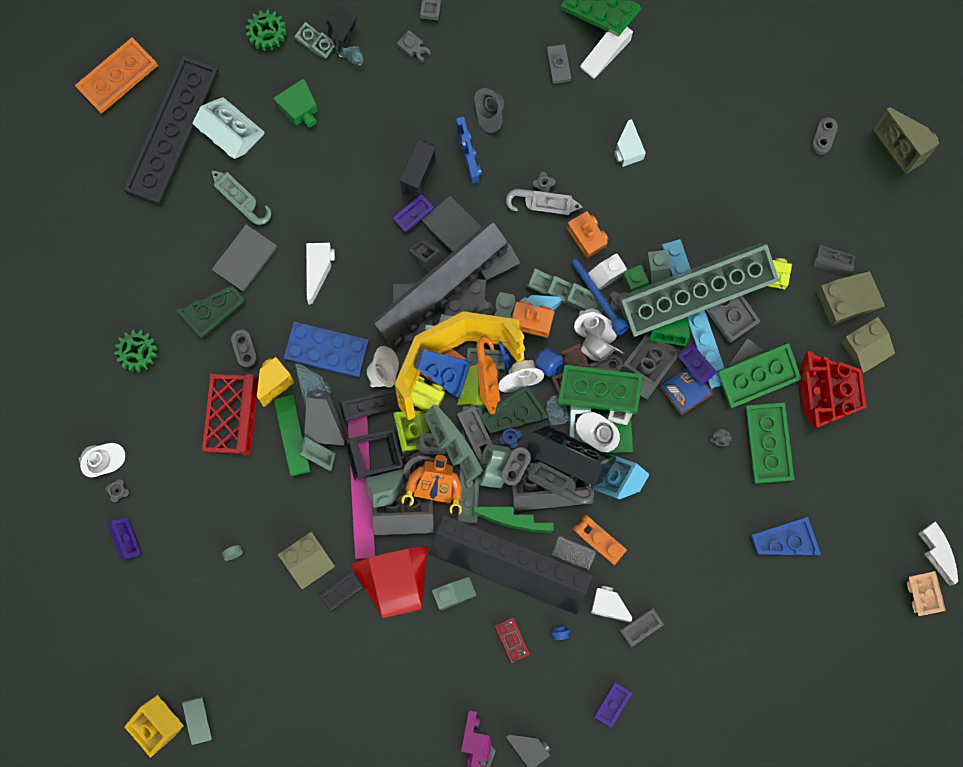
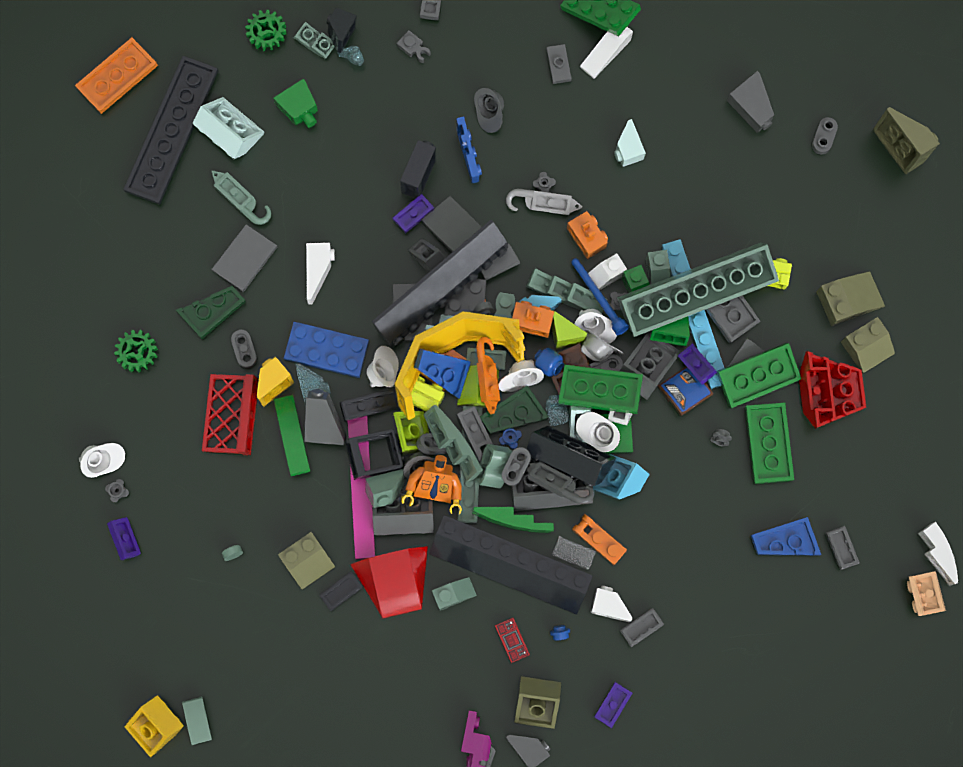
sand green tile [299,437,336,471] -> none
blue piece [497,341,512,373] -> none
dark grey slope [813,245,856,277] -> none
none -> olive slope [514,676,561,729]
none -> lime slope [551,312,587,350]
none -> dark grey slope [727,71,774,133]
none -> dark grey plate [825,526,860,570]

